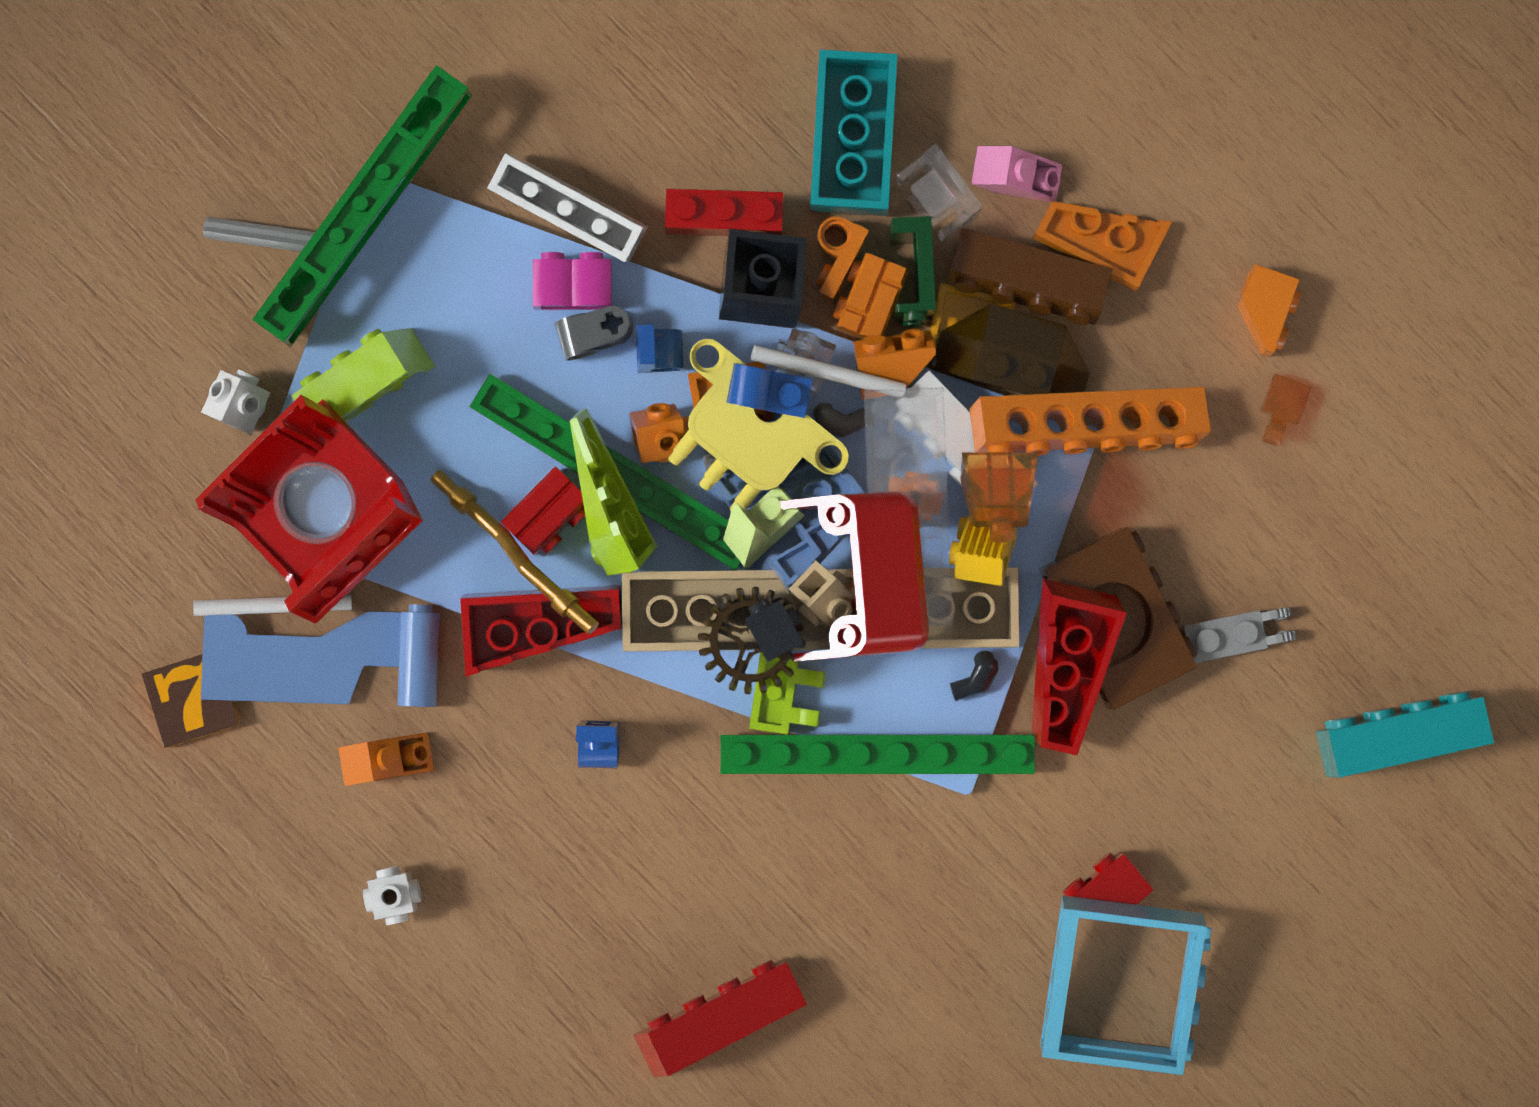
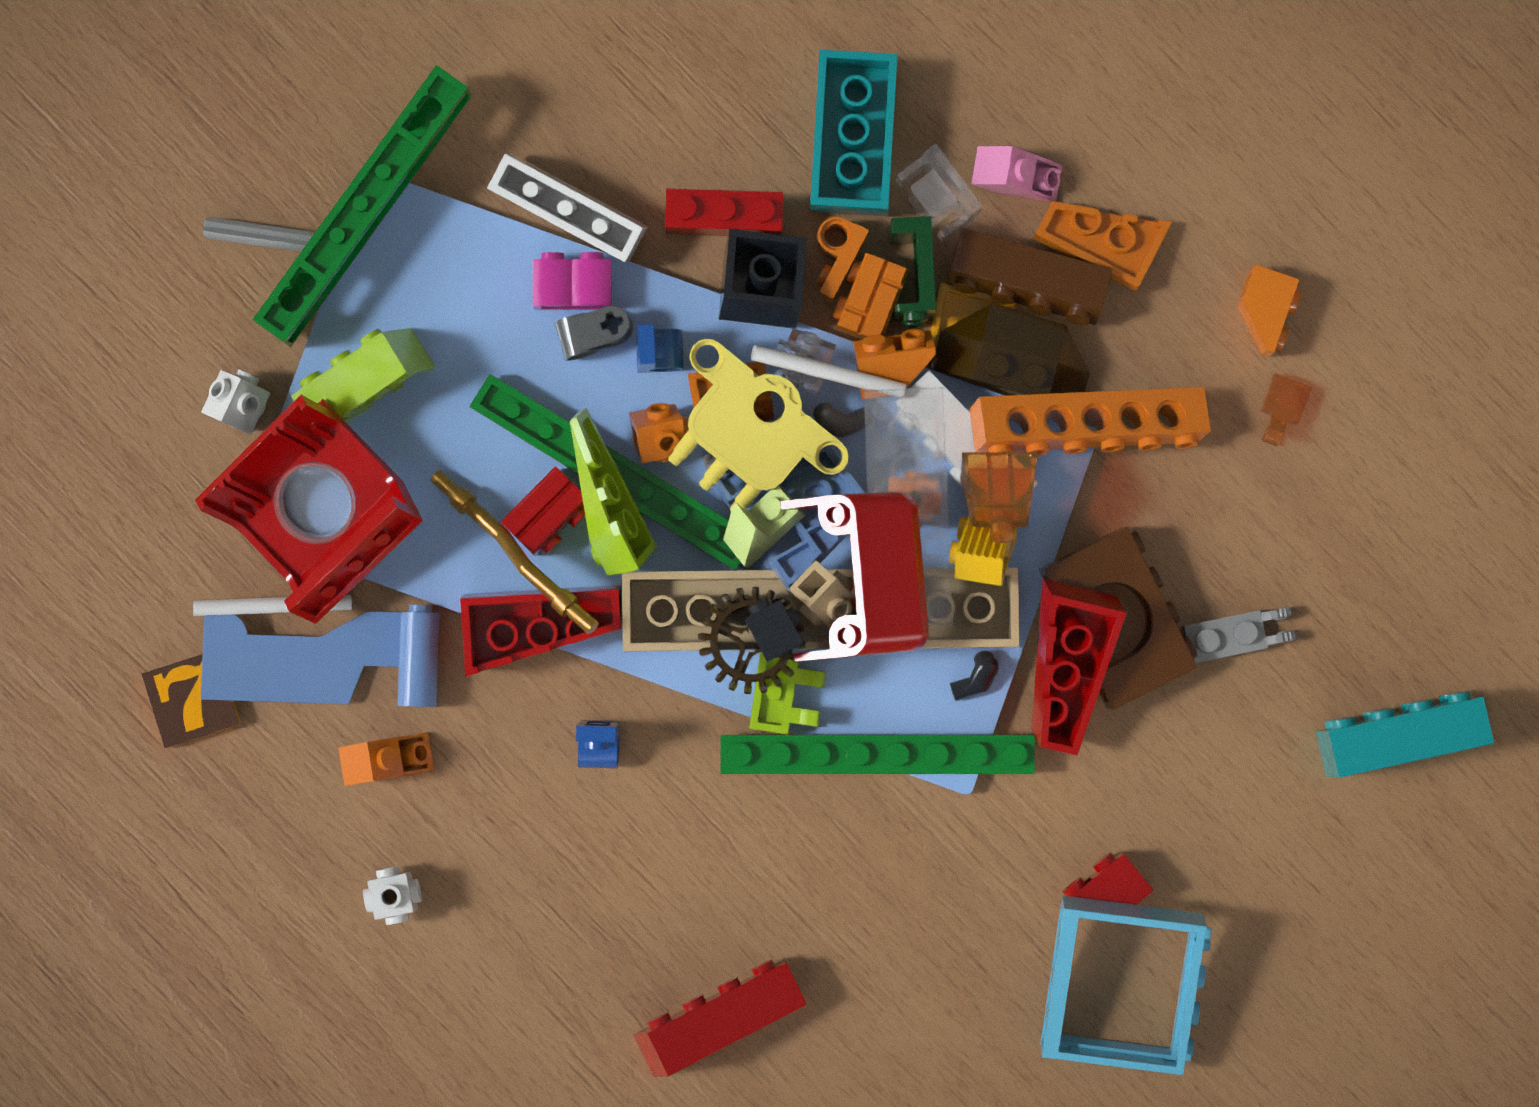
blue plate [726,363,813,418] -> none

